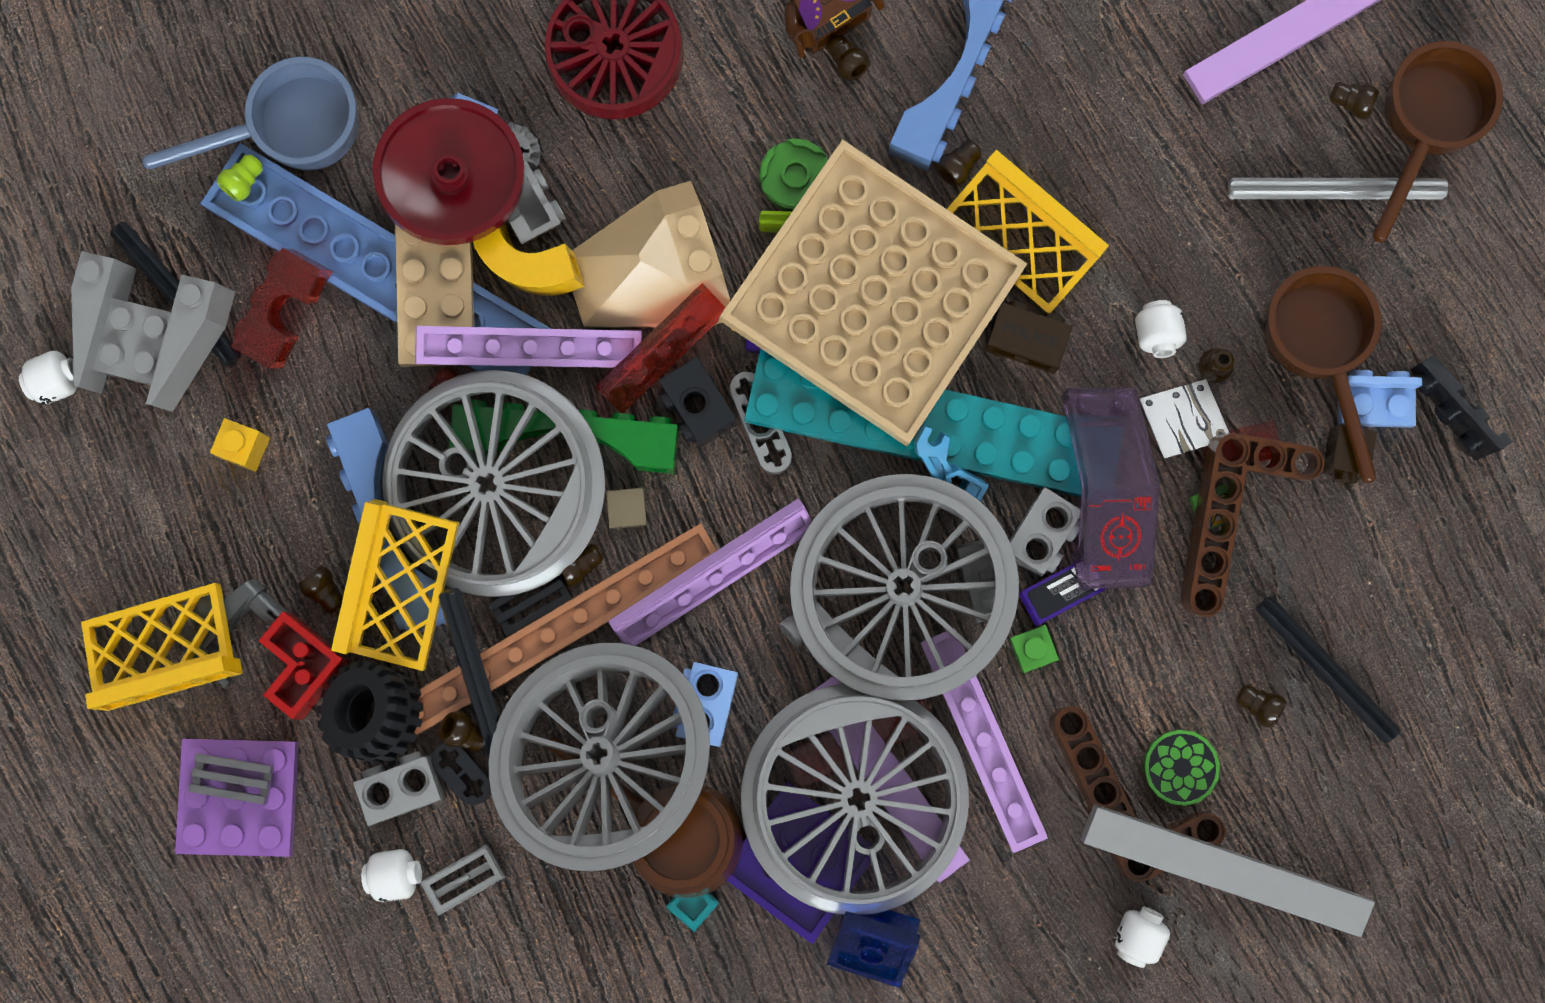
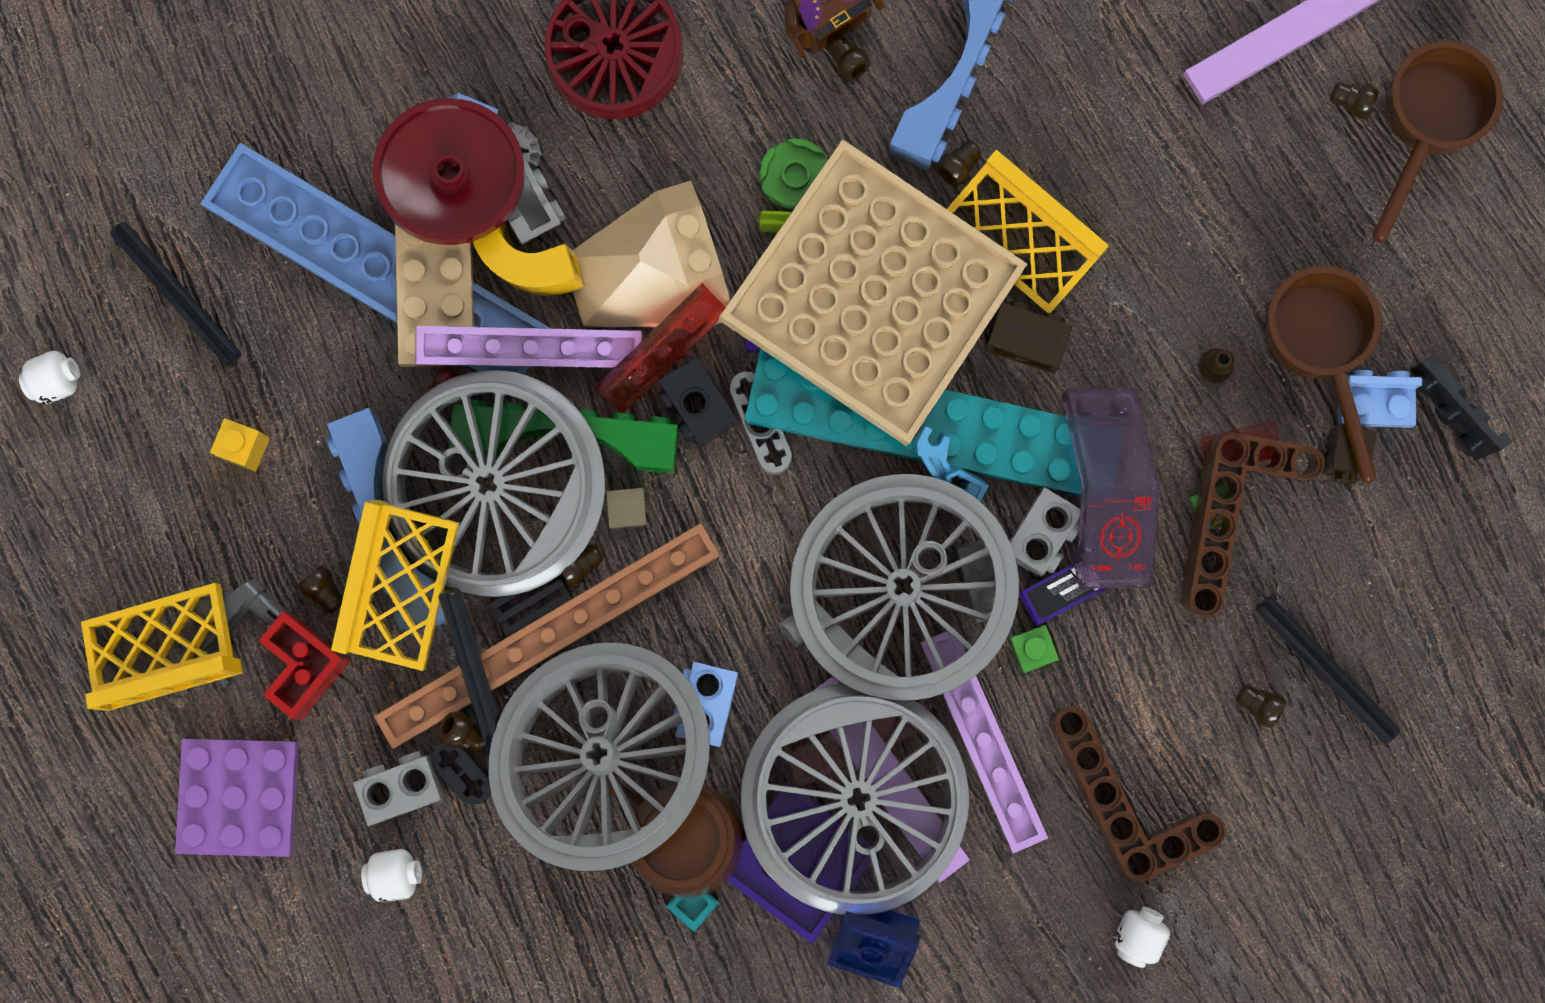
light grey wedge [71,251,235,412] -> none
sand blue piece [142,57,359,171] -> none
flat silver tile [188,753,274,804] -> none
lime piece [216,154,263,202] -> none
clear red arch [231,248,333,369] -> none
black tyre [317,661,424,763] -> none
light grey tile [420,843,507,916] -> none
lavender tile [608,498,812,646] -> none
light grey tile [1080,804,1375,937] -> none
white head [1135,300,1187,358] -> none
white sticker [1139,379,1229,458] -> none
tile [1142,730,1220,806] -> none
light grey axle [1228,178,1448,200] -> none

